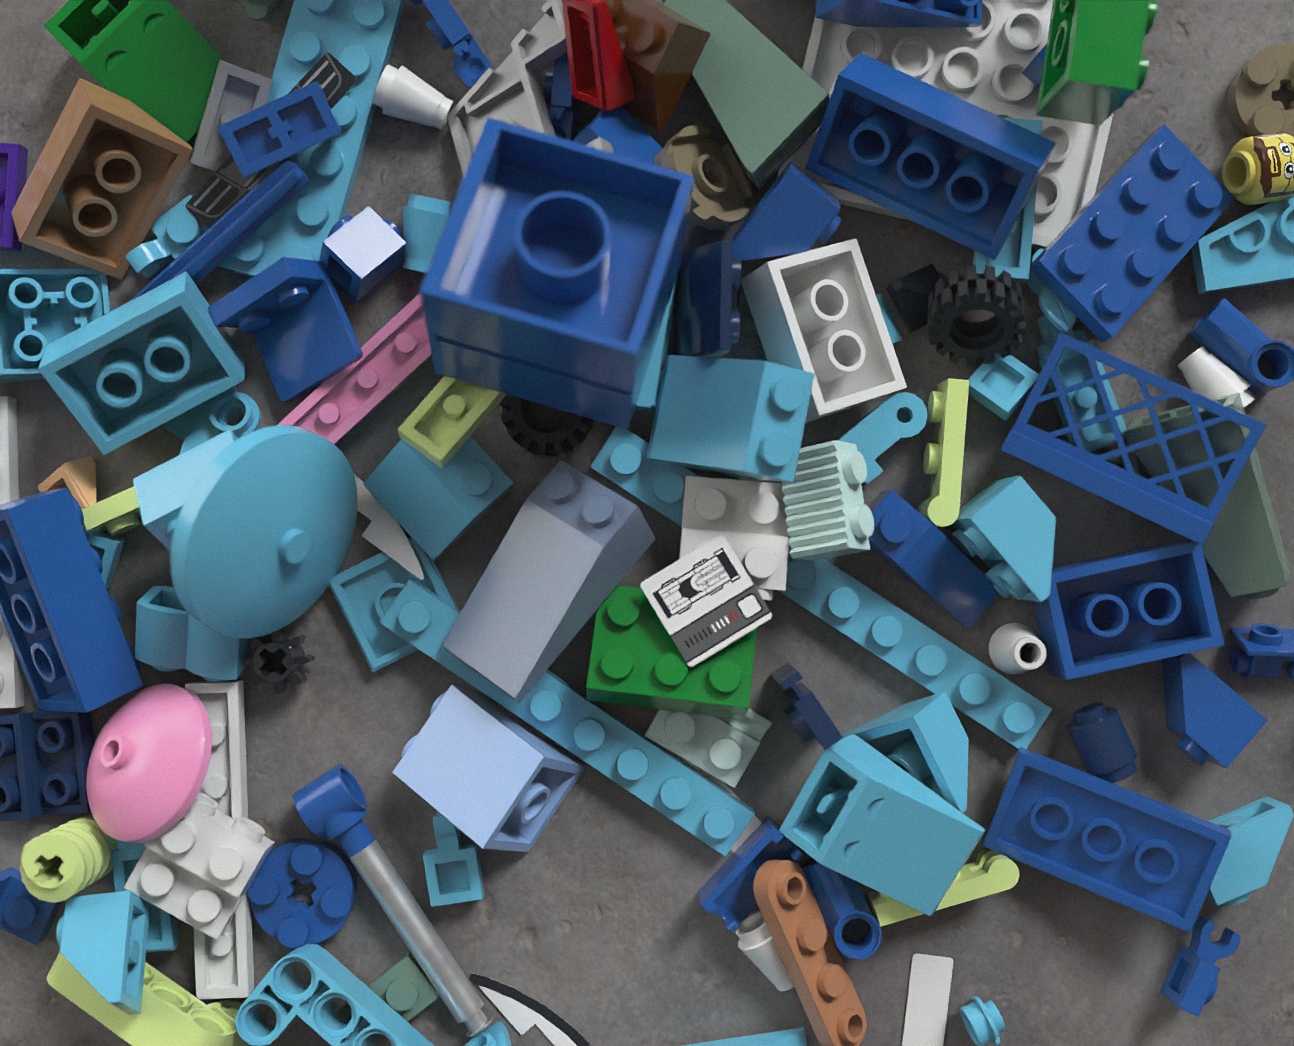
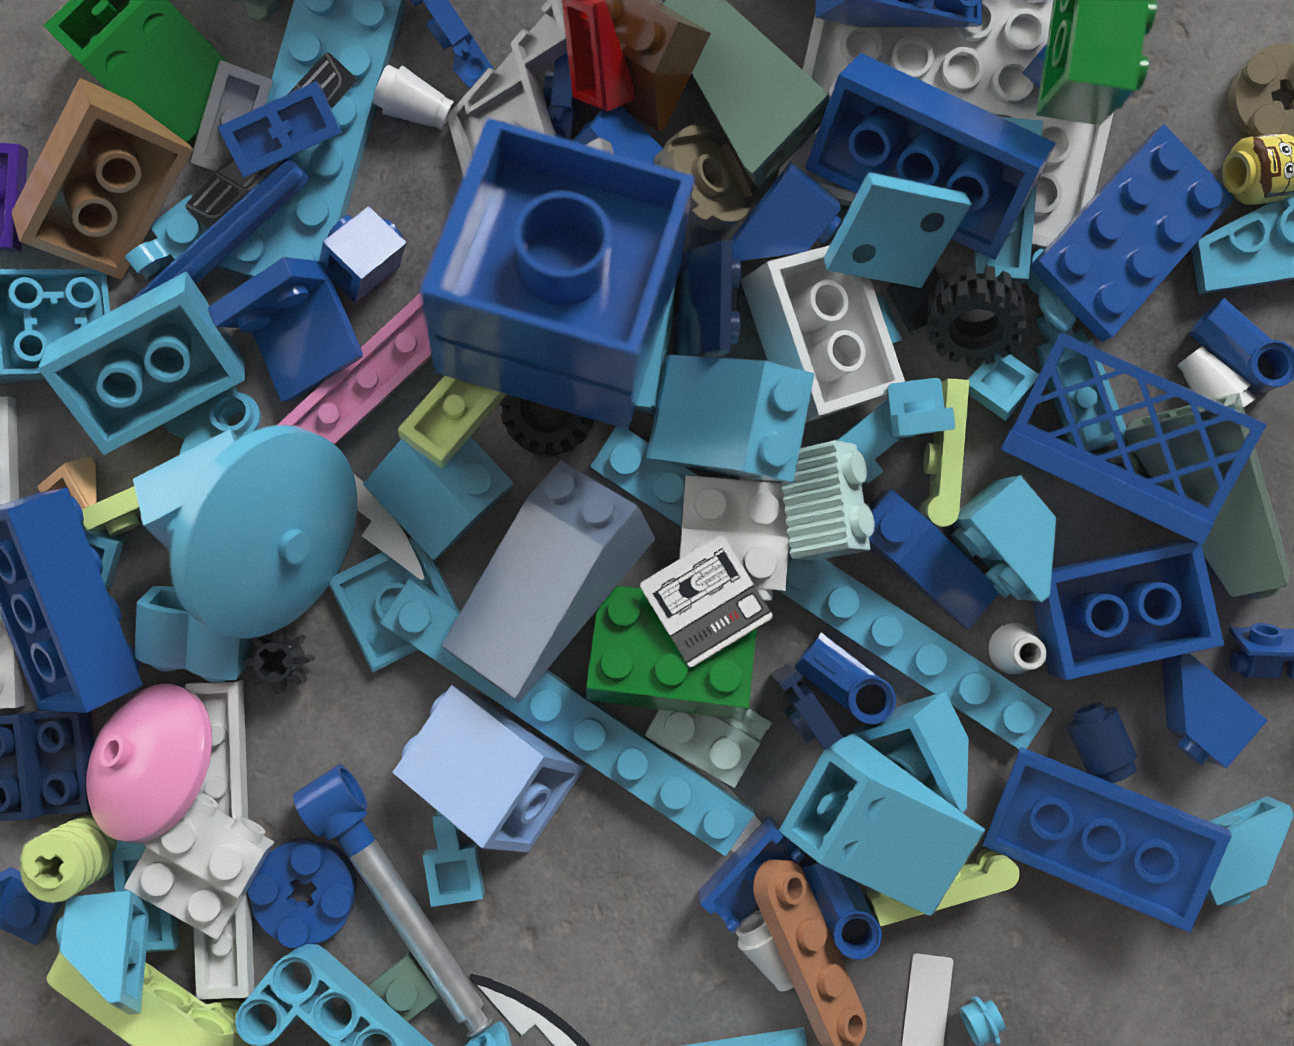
medium azure cone [402,194,451,272] -> none
blue plate [1160,915,1240,1017] -> none
none -> blue piece [794,632,896,724]
none -> medium azure tile [823,172,971,288]
none -> medium azure bracket [887,378,956,437]

